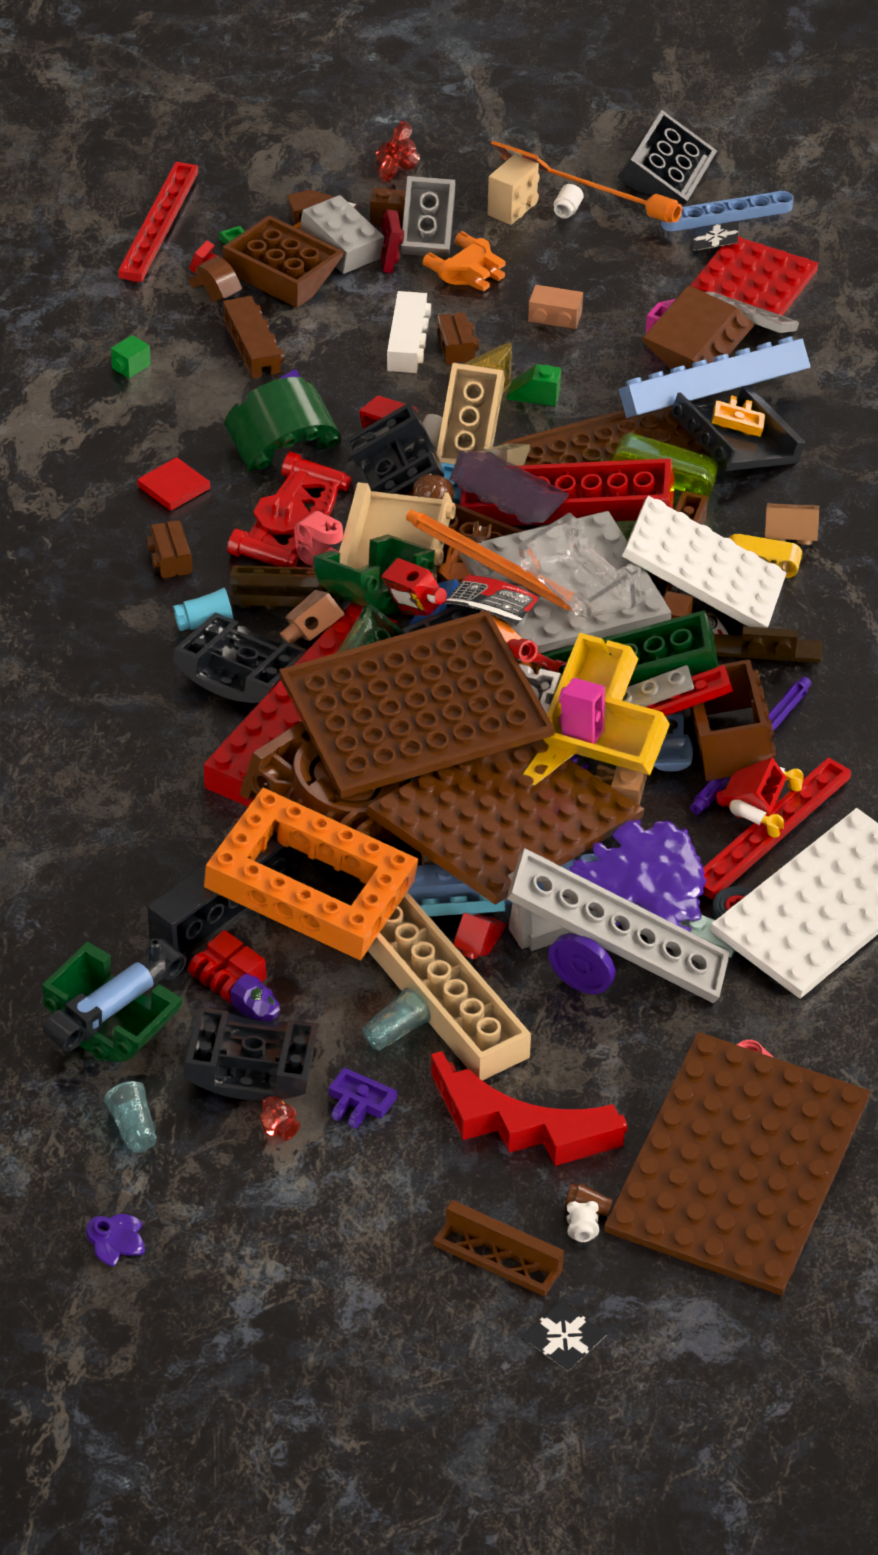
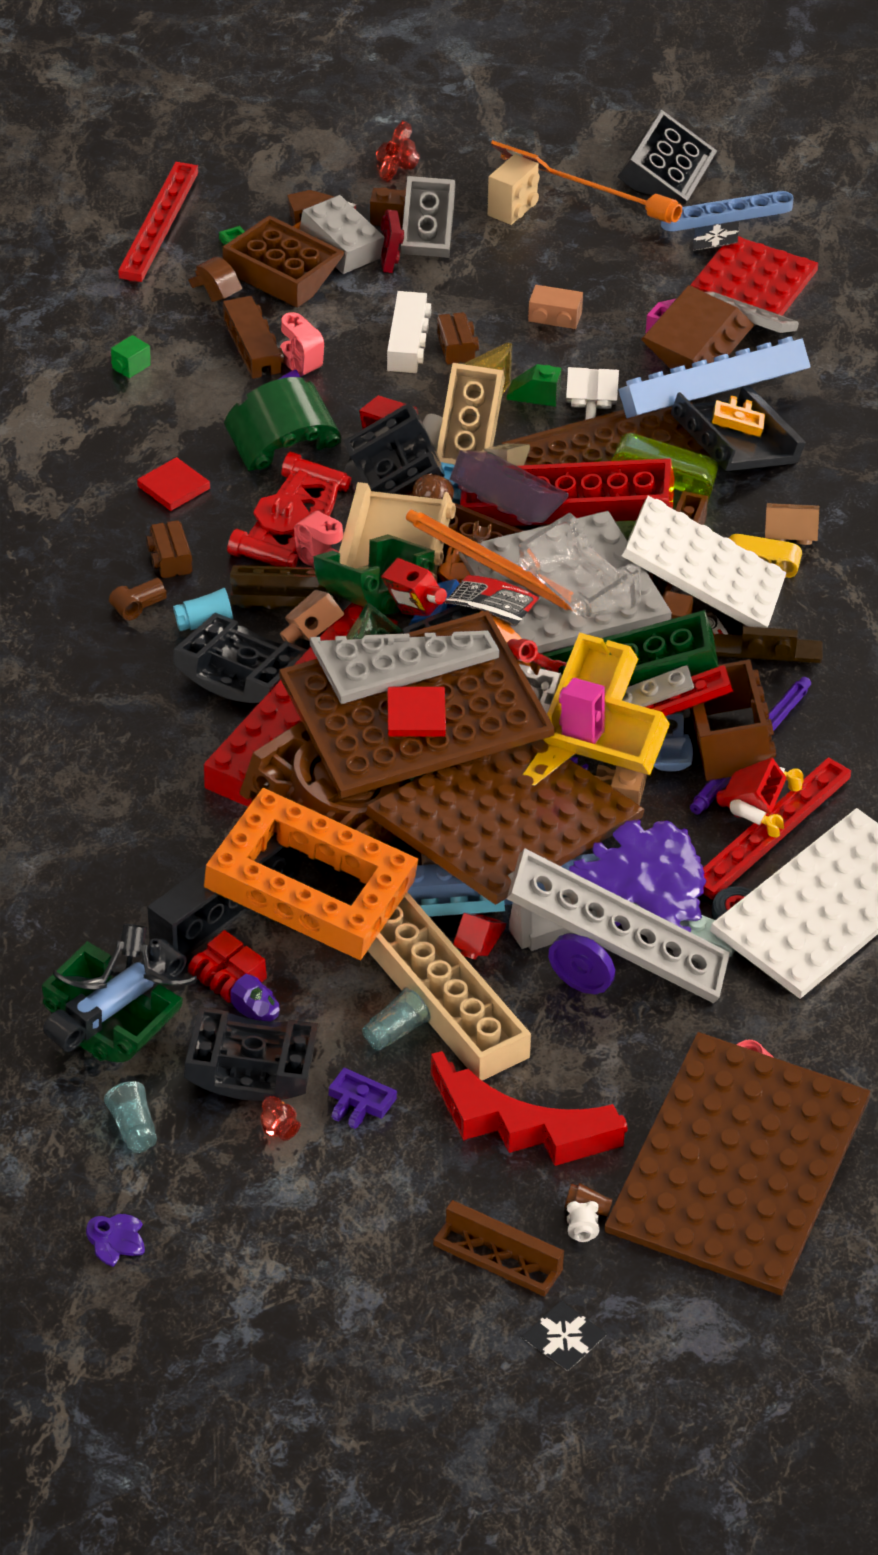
red tile [189,240,218,273] -> none
orange connector [423,231,505,291] -> none
white brick [554,184,583,218] -> none
none -> black plant [53,924,197,989]
none -> reddish brown piece [109,578,167,621]
none -> coral piece [280,312,324,377]
none -> light grey wing [310,631,499,704]
none -> red tile [387,687,446,737]
none -> white brick [566,367,619,420]

